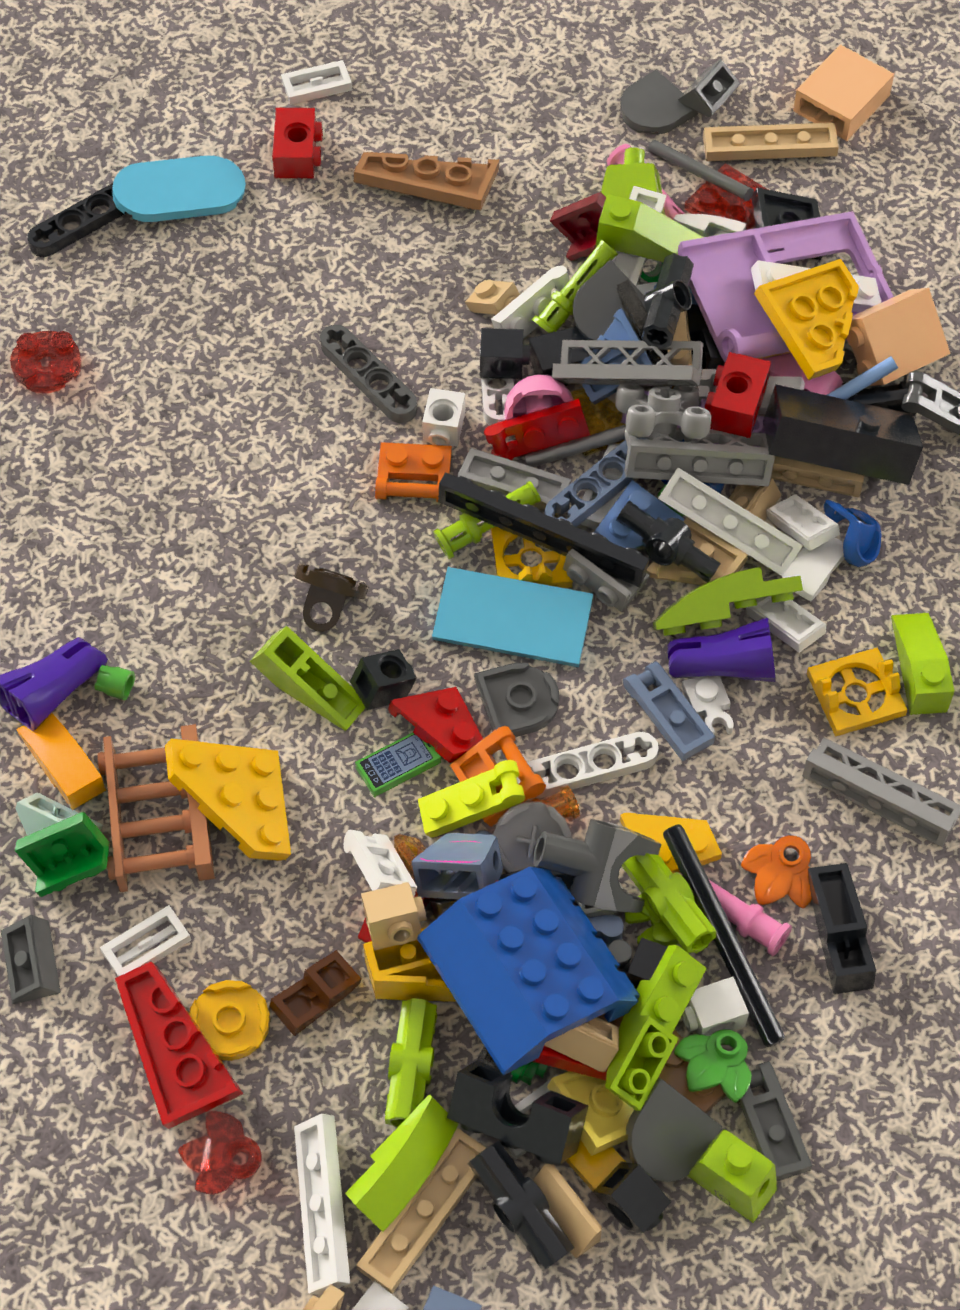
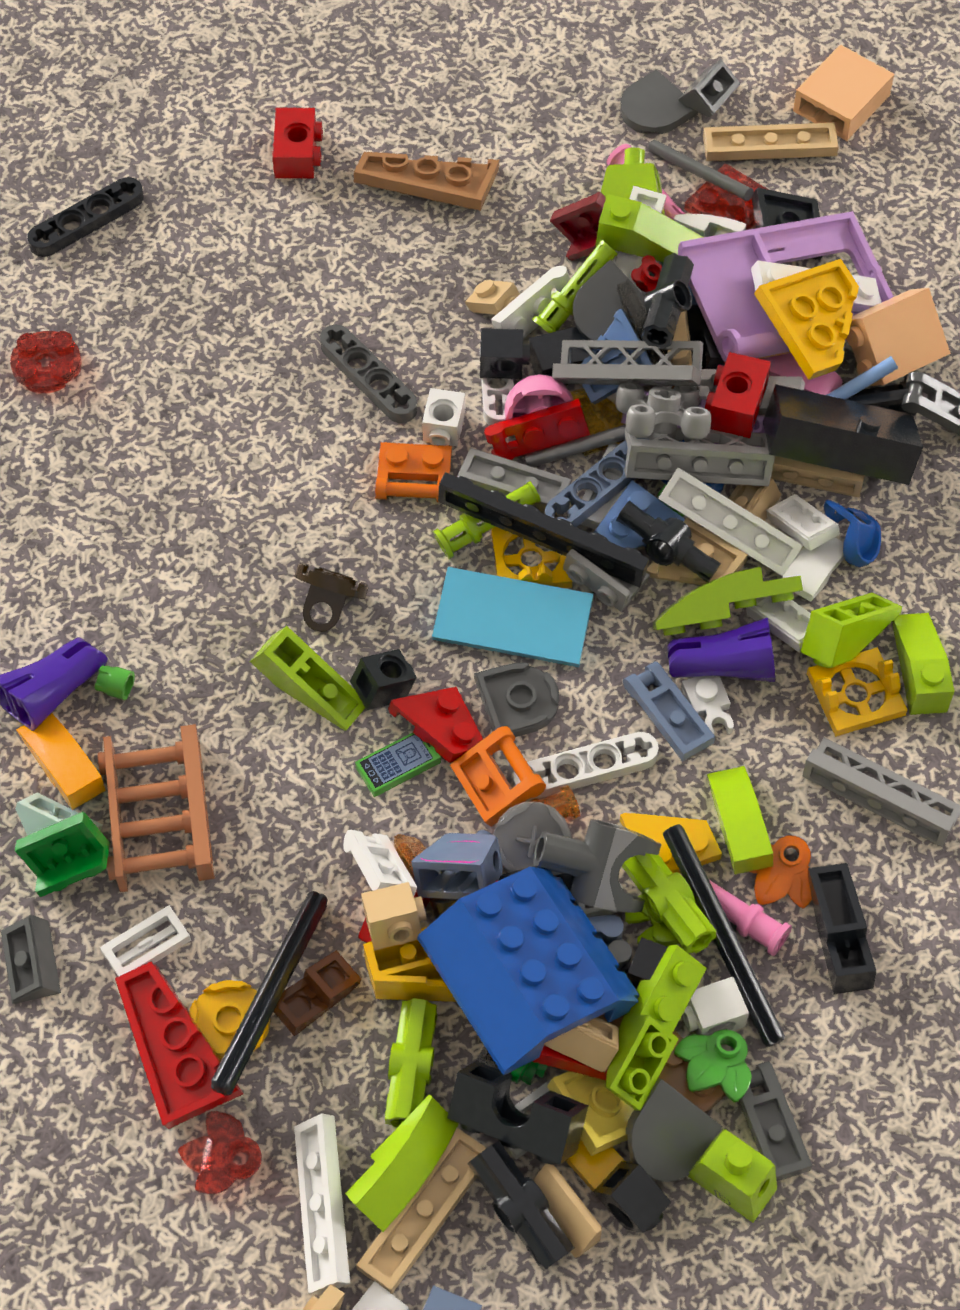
medium azure tile [112,155,246,222] -> none
yellow plate [165,738,291,861] -> none
white tile [281,60,352,105] -> none
neon yellow plate [418,760,525,838] -> none
none -> black axle [211,891,328,1096]
none -> red plate [631,255,662,292]
none -> lime slope [707,766,773,875]
none -> lime slope [801,593,903,668]

